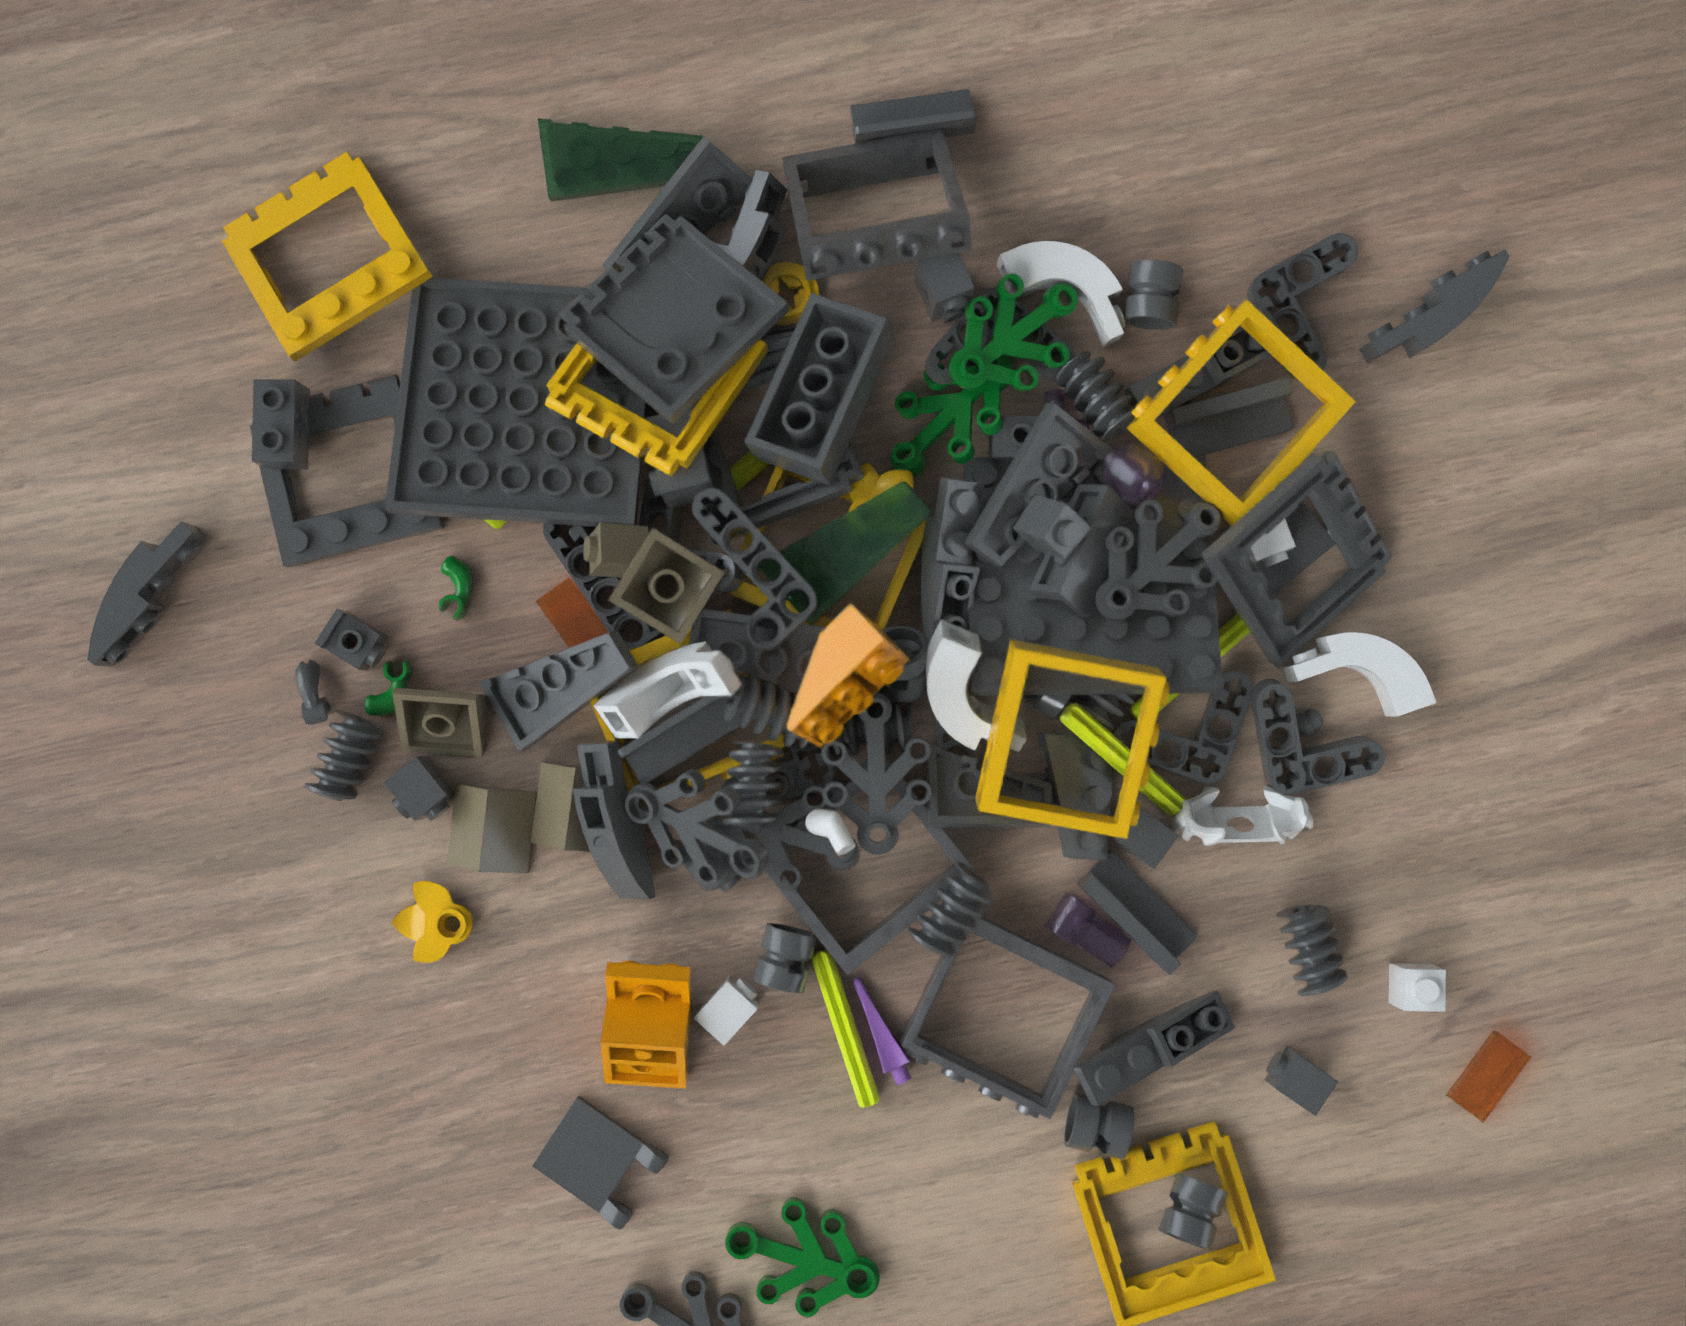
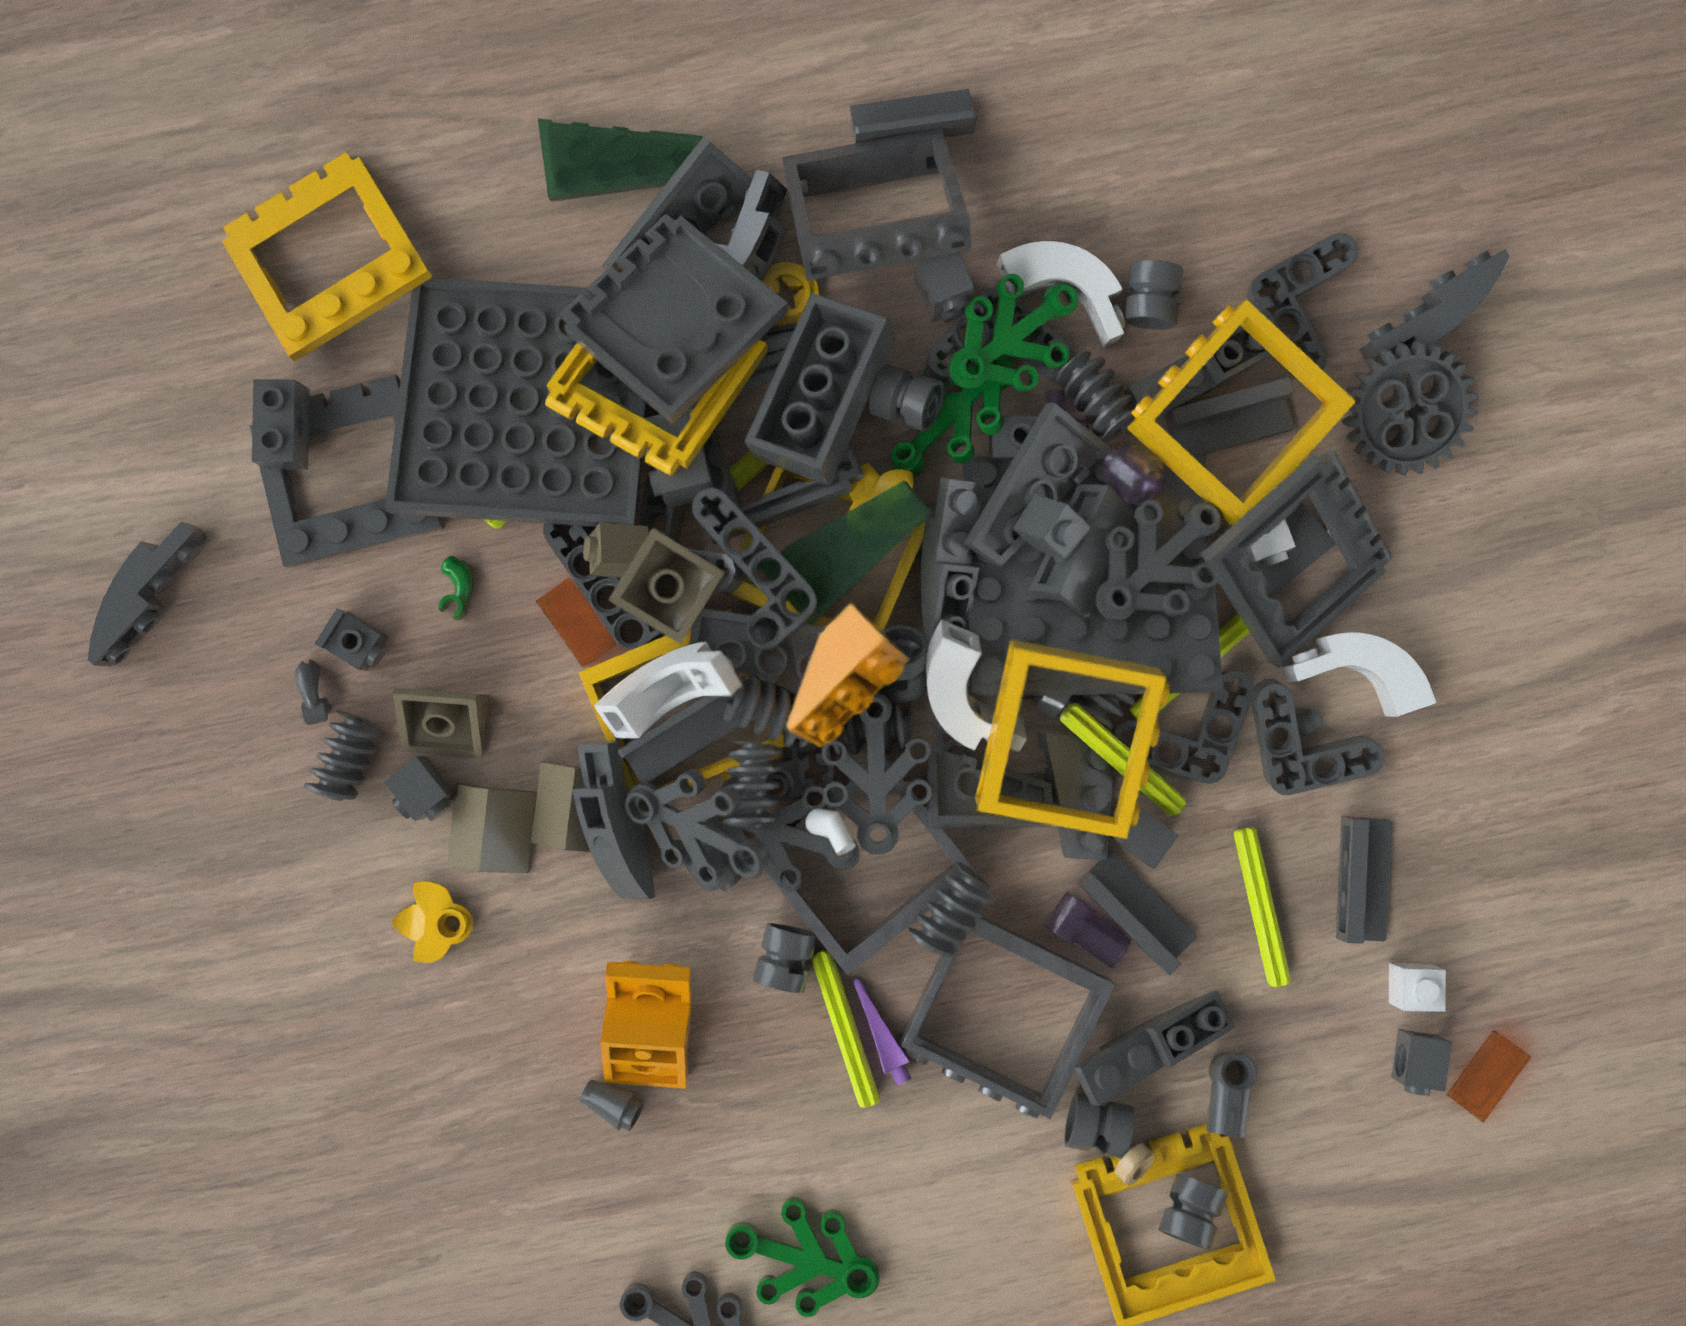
green arm [365,661,413,717] -> none
dark grey wing [479,631,639,752] -> none
dark grey flag [533,1096,668,1229] -> none
white brick [694,975,759,1046] -> none
white piece [1170,785,1314,846] -> none
dark grey brick [1265,1046,1338,1116] -> none
dark grey piece [1276,904,1348,996] -> none
none -> dark grey cone [580,1079,645,1131]
none -> dark grey wheel [869,364,944,432]
none -> tan tile [1115,1143,1154,1185]
none -> dark grey piece [1206,1053,1257,1138]
none -> neon yellow axle [1233,827,1291,987]
none -> dark grey panel [1336,817,1392,944]
none -> dark grey gear [1342,341,1479,476]
none -> dark grey brick [1392,1029,1452,1096]

